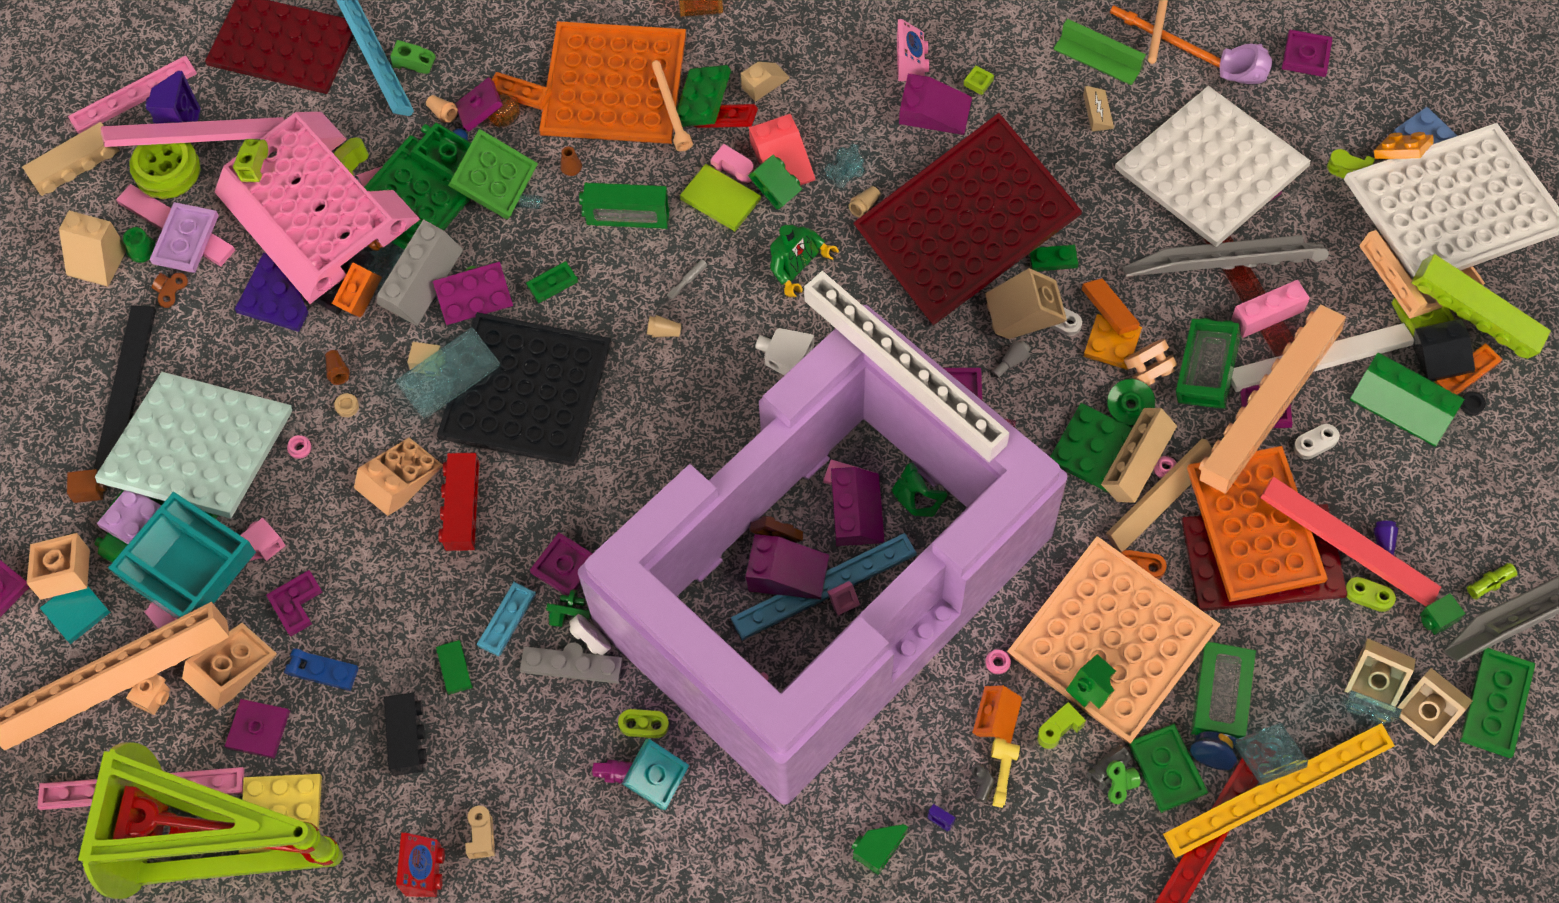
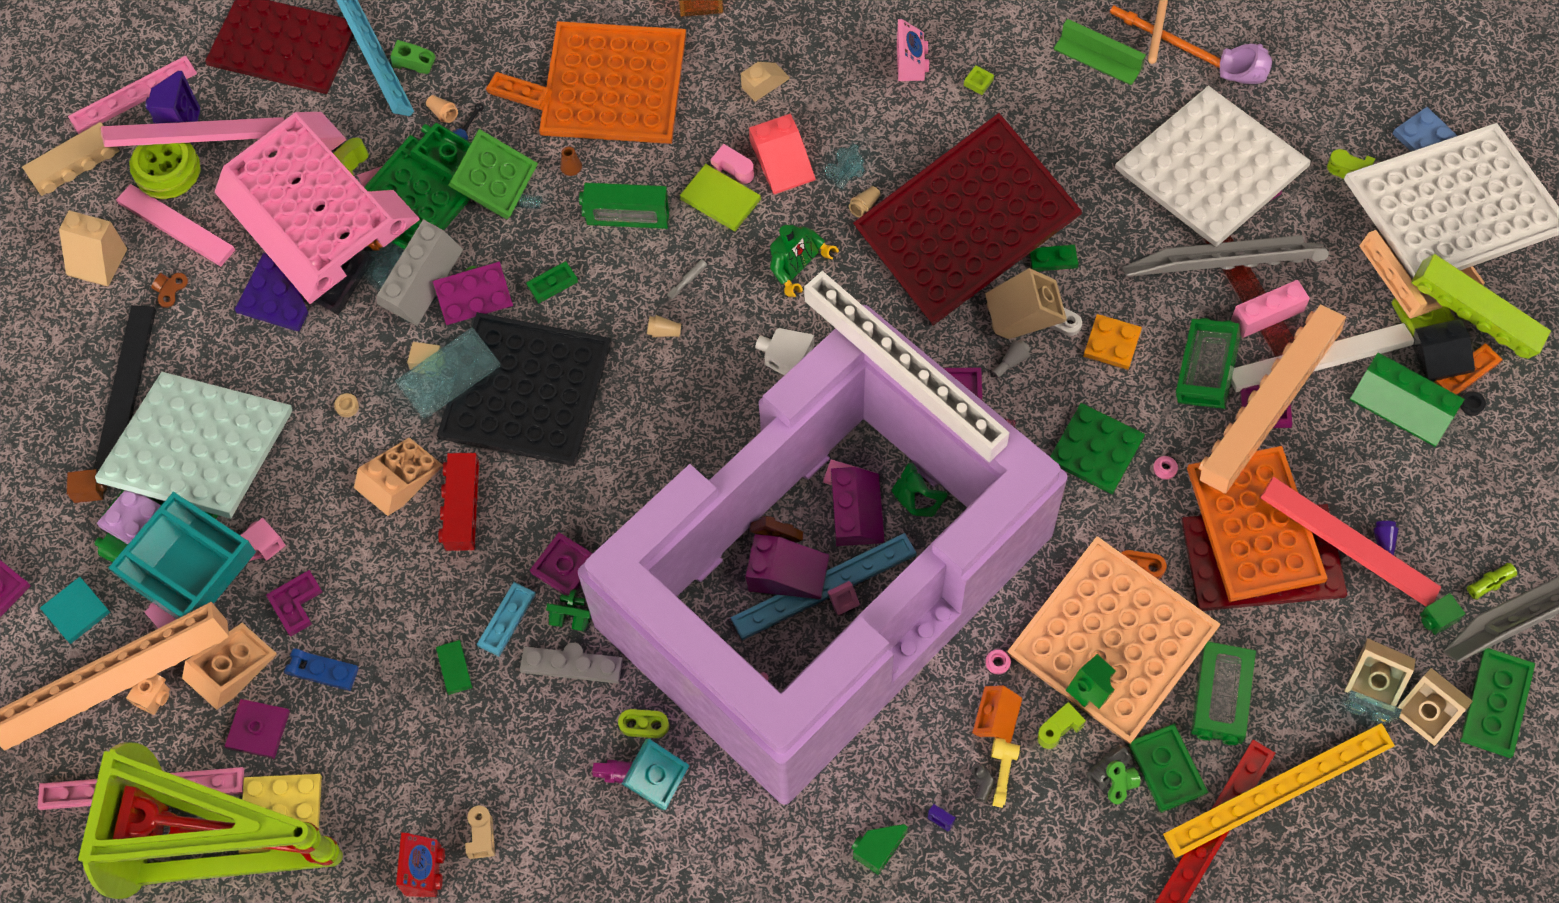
light nougat brick [27,533,90,600] -> none
green piece [123,227,156,263] -> none
lavender plate [150,202,219,273] -> none
lime leg [233,139,268,182] -> none
bright pink plate [287,435,312,459] -> none
dark orange cone [325,350,350,385] -> none
orange panel [332,263,382,317] -> none
black brick [384,692,427,776] -> none
magenta plate [455,77,502,132] -> none
clear orange head [488,94,520,127] -> none
white plate [569,614,611,655] -> none
light nougat piece [652,60,693,151] -> none
green plate [677,65,731,127] -> none
red tile [694,104,758,128] -> none
green brick [748,155,802,210] -> none
magenta slope [899,73,972,135] -> none
orange tile [1081,278,1140,335] -> none
tan slope [1083,86,1114,131] -> none
tan brick [1101,408,1177,503] -> none
tan tile [1106,439,1212,553] -> none
green dish [1107,379,1155,426] -> none
light nougat brick [1124,339,1177,386] -> none
dark blue piece [1190,731,1240,770] -> none
clear light blue plate [1235,723,1308,785] -> none
magenta plate [1281,29,1333,77] -> none
white plate [1293,424,1340,459] -> none
lime plate [1346,577,1396,612] -> none
light orange plate [1374,132,1434,159] -> none

